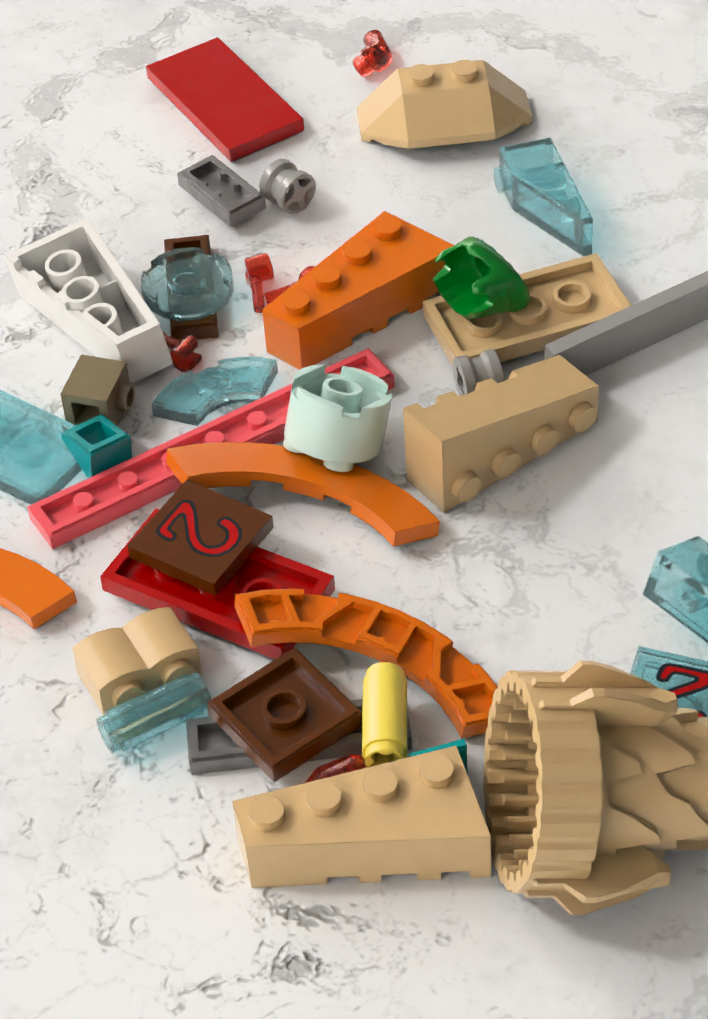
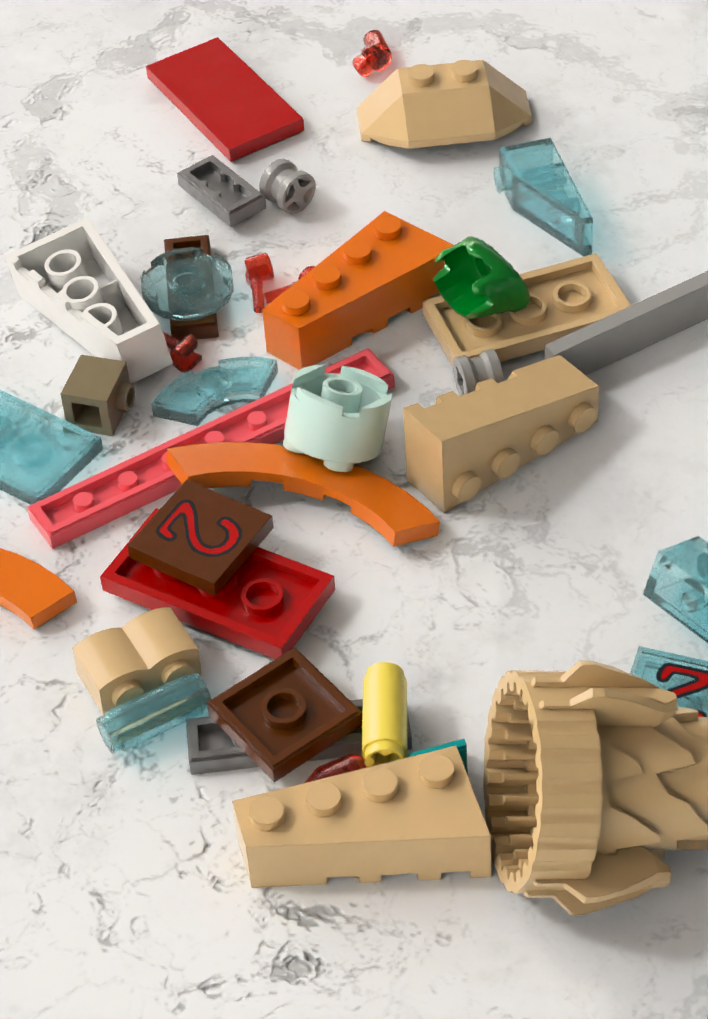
teal slope [61,414,132,478] -> none
orange tile [234,588,498,739] -> none

